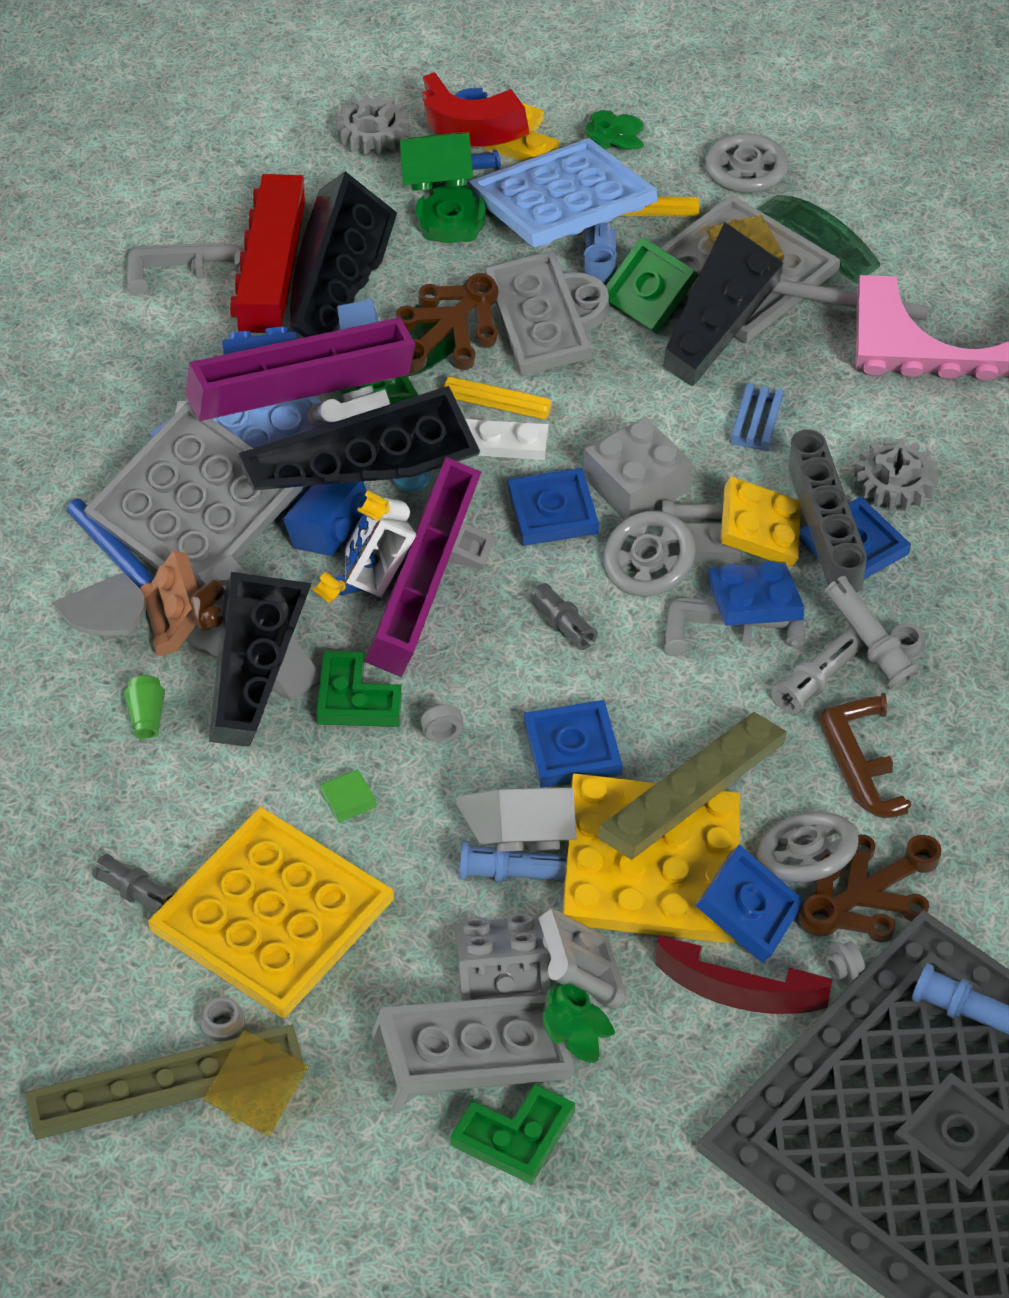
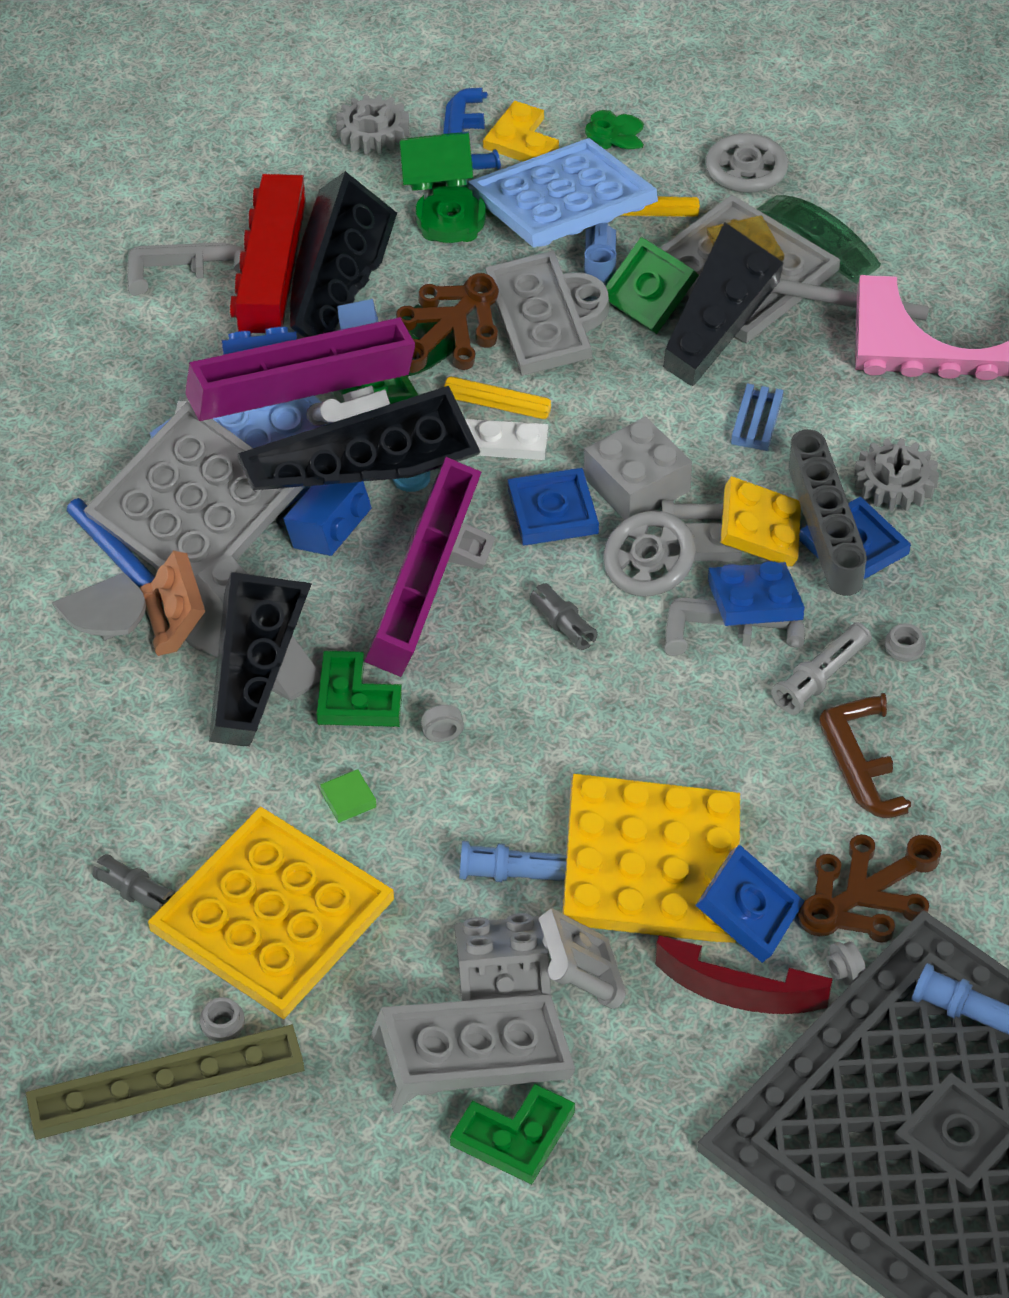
bright green cone [124,675,165,739] -> none
reddish brown arm [190,580,225,630] -> none
clear yellow piece [203,1030,309,1137] -> none
white torso [312,490,416,603] -> none
red arch [421,72,530,147] -> none
light grey slope [456,788,577,852] -> none
blue plate [524,700,622,788] -> none
green plate [543,983,615,1063] -> none
olive plate [598,712,787,860] -> none
light grey plate [757,812,858,883] -> none
light grey pin [824,576,922,691] -> none

